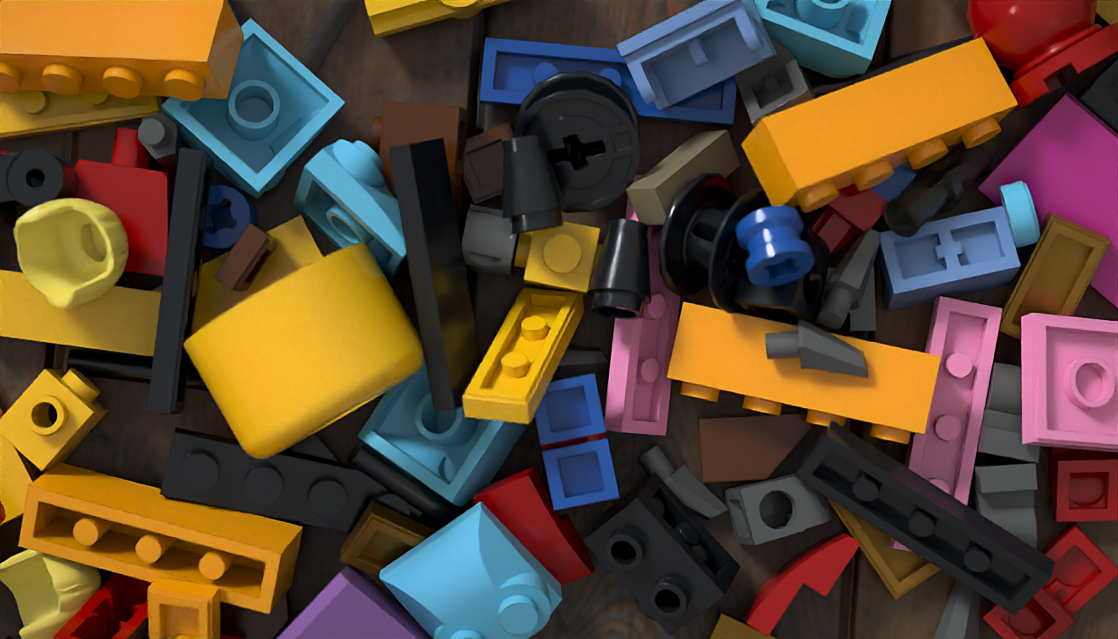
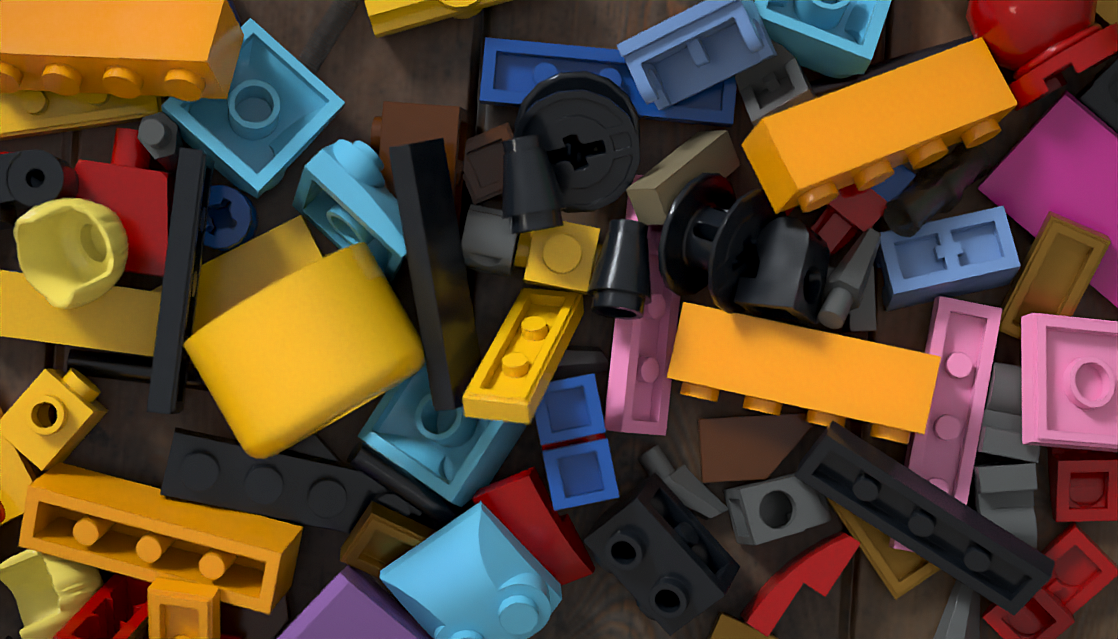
reddish brown tile [213,223,279,293] -> none
blue wheel [736,205,814,287] -> none
dark grey bar [765,319,868,378] -> none
medium azure tile [999,181,1040,248] -> none

